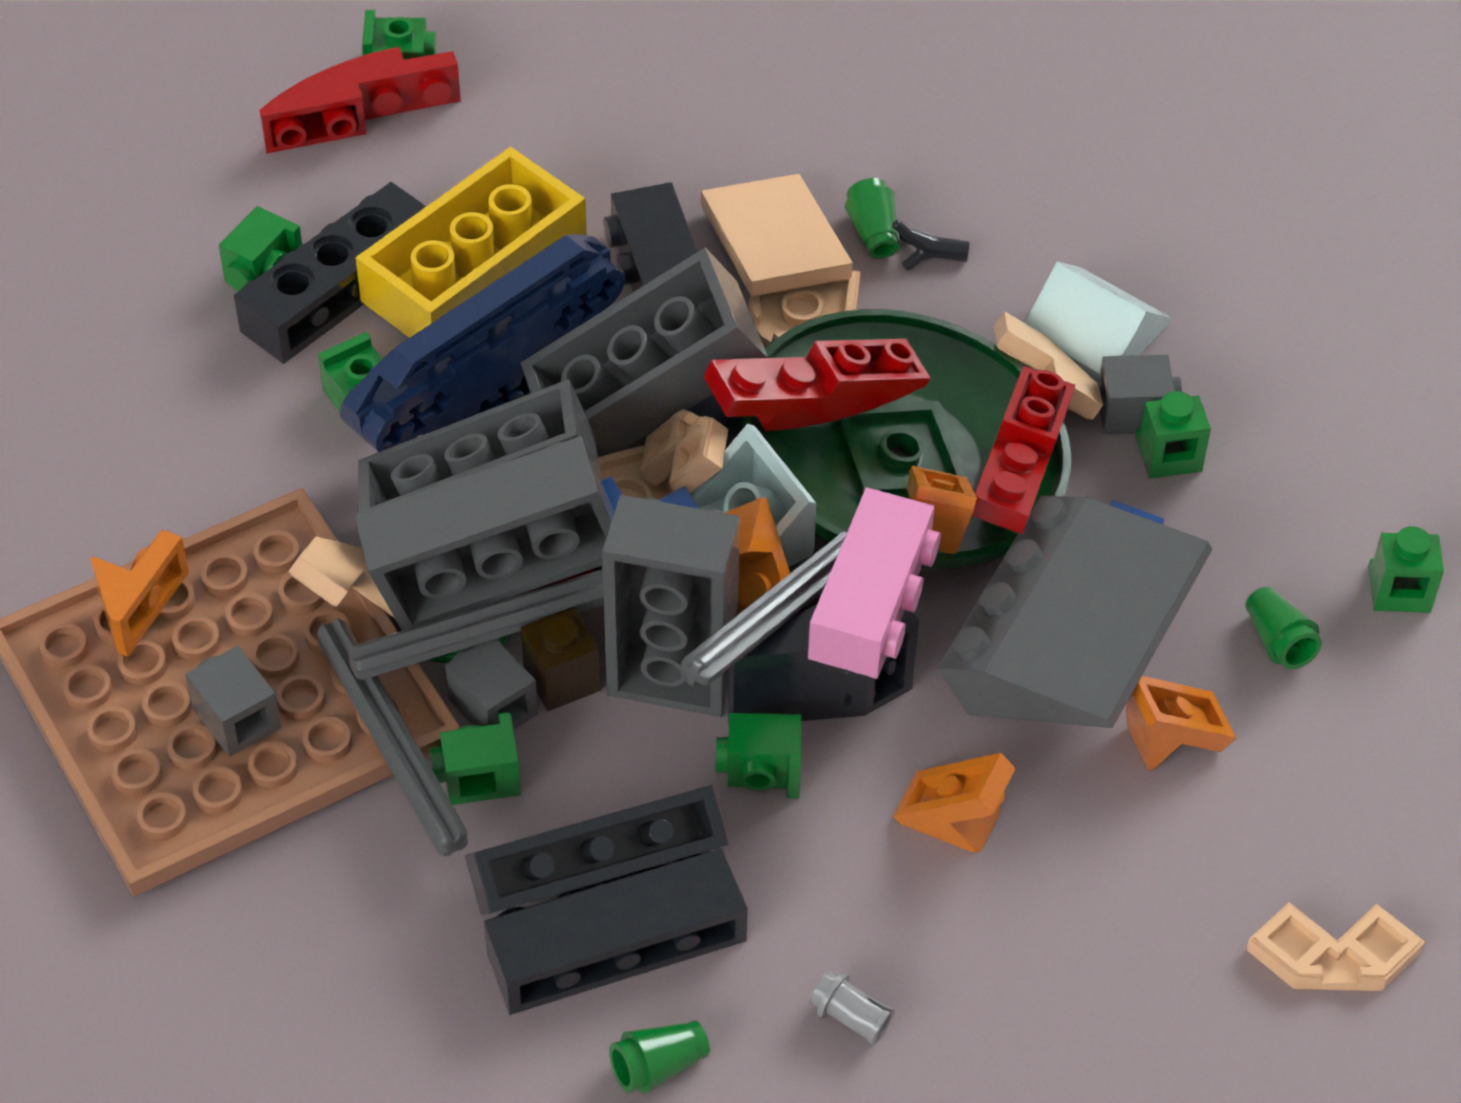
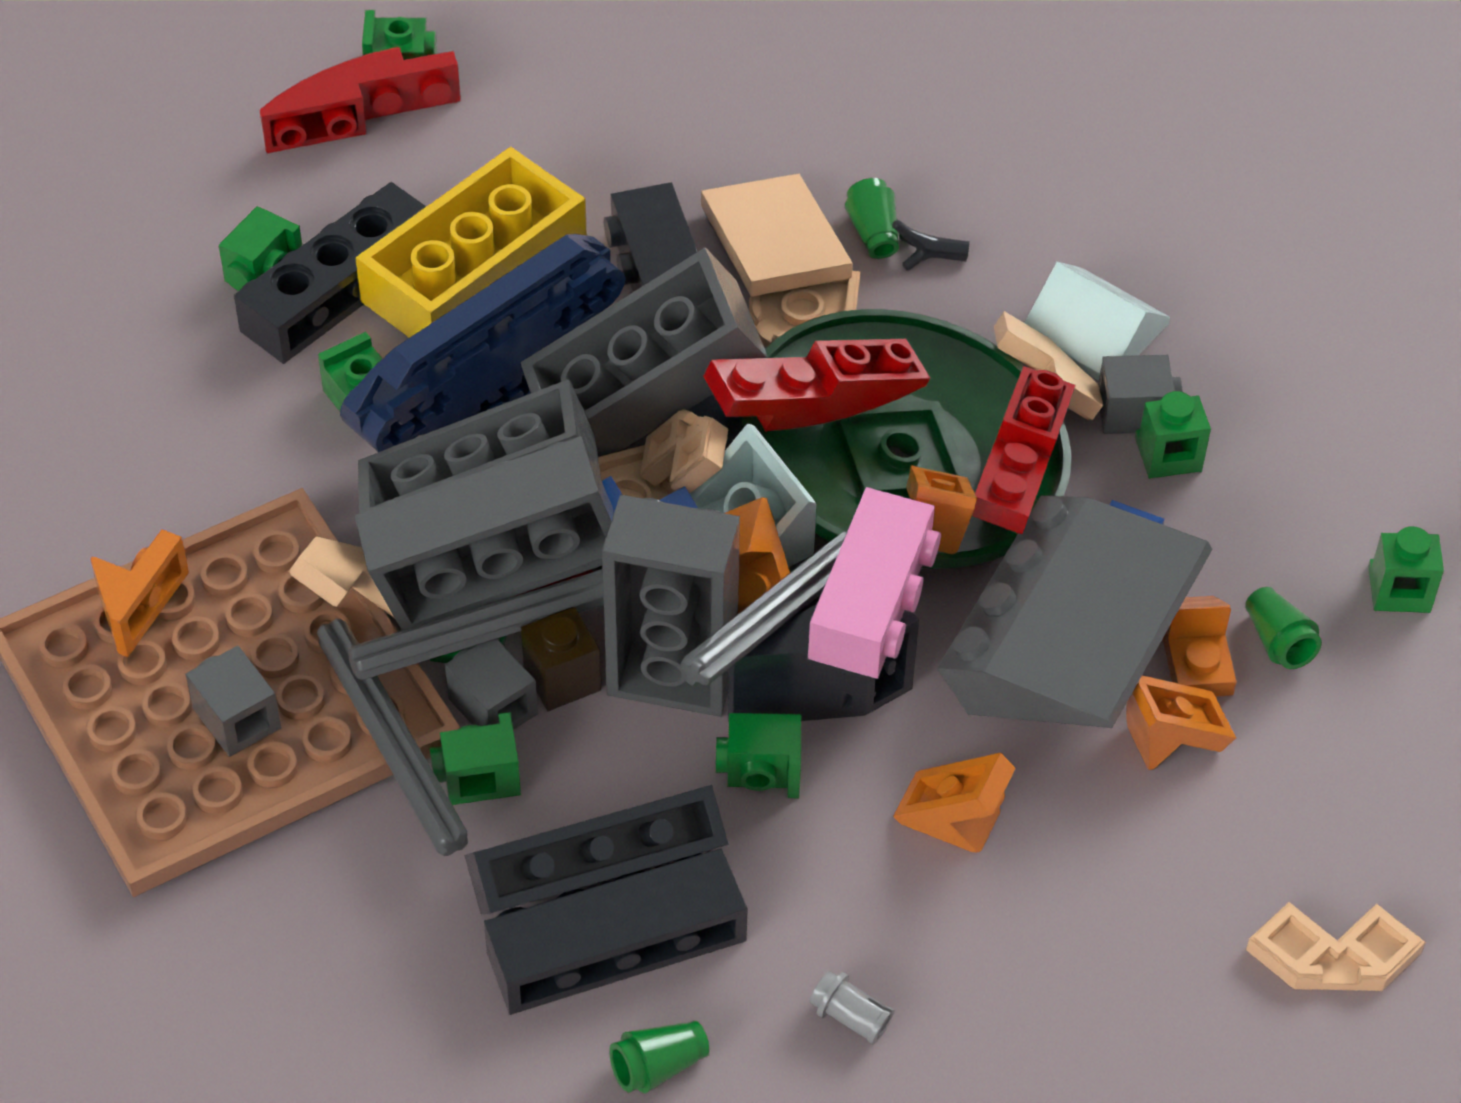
none -> orange slope [1163,595,1237,697]

